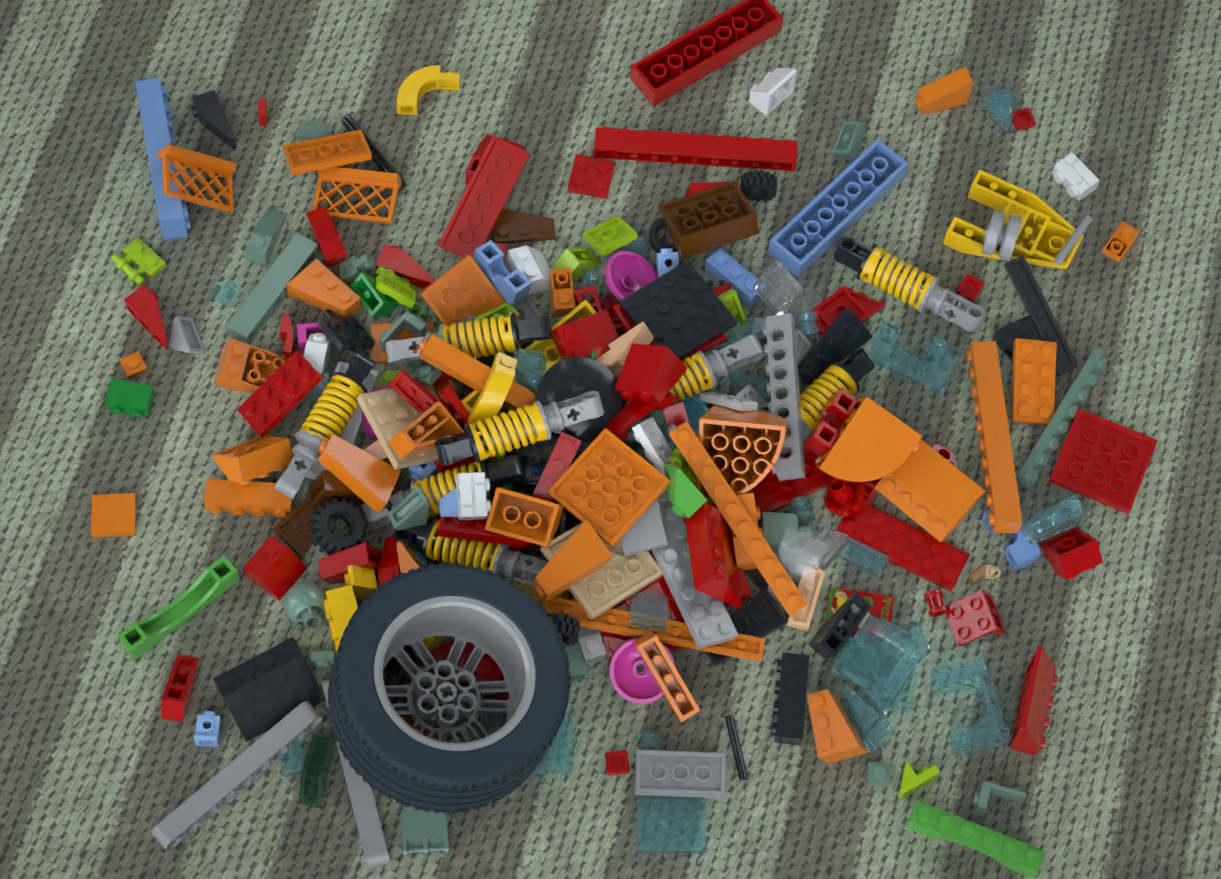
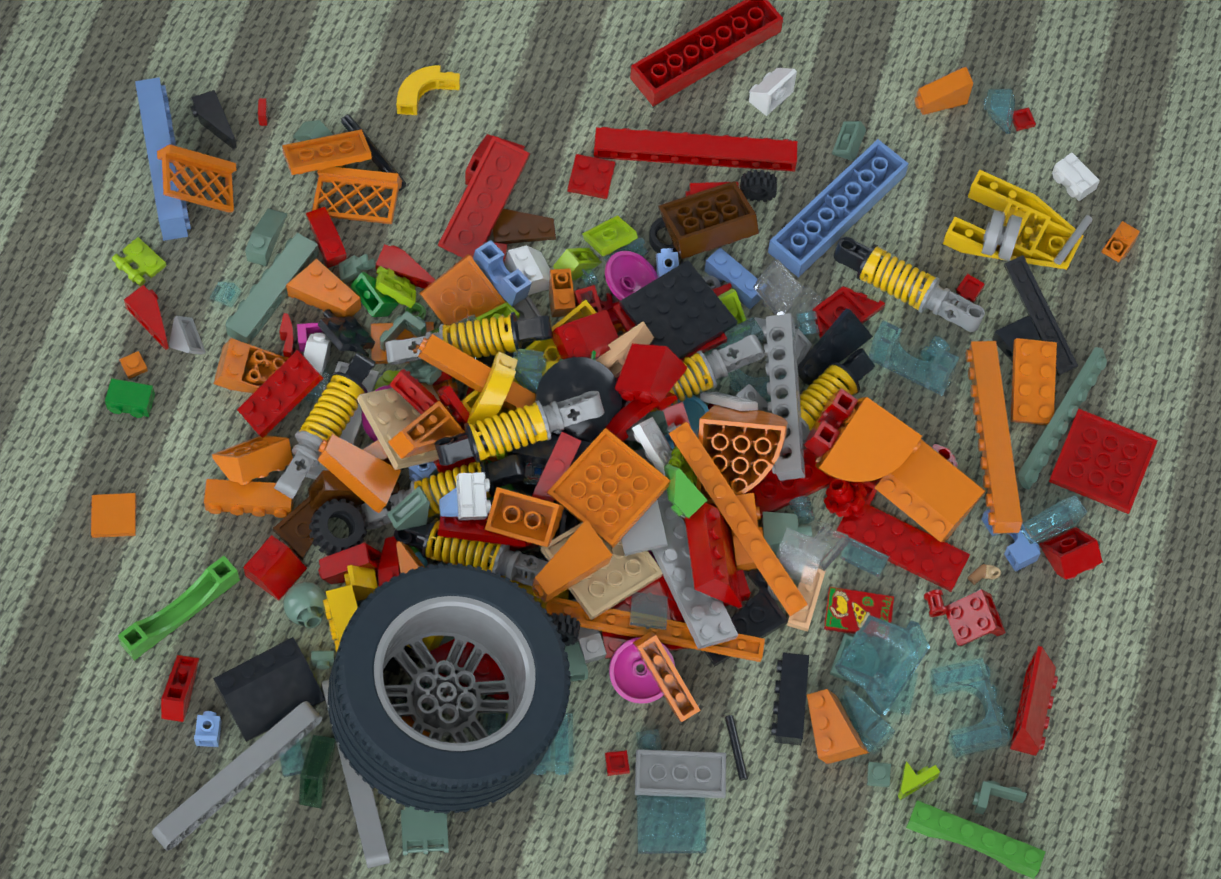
black slope [808,592,872,658] -> none

